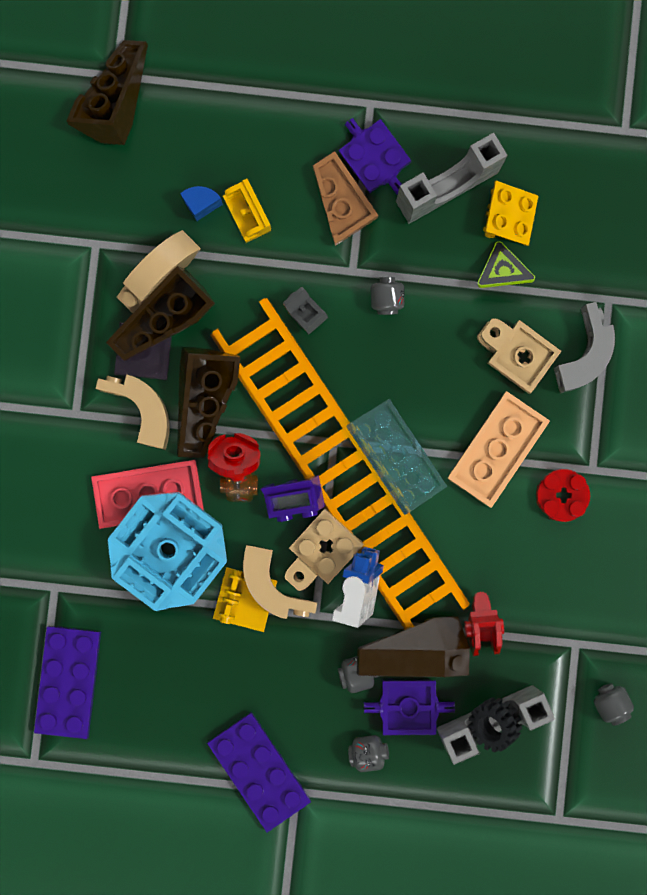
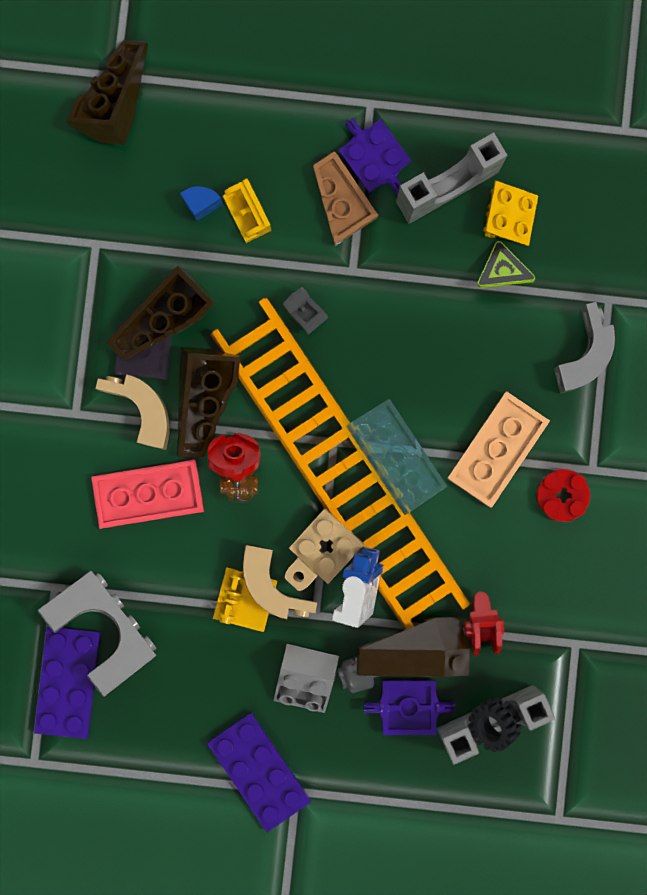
medium azure piece [108,492,227,611] -> none
tan arch [117,230,201,313] -> none
dark purple window [260,475,325,522] -> none
dark grey head [348,735,389,772] -> none
dark grey head [370,277,405,315] -> none
tan plate [477,319,561,394] -> none
dark grey head [594,683,634,726] -> none
none -> light grey arch [38,571,156,697]
none -> light grey slope [273,644,339,713]

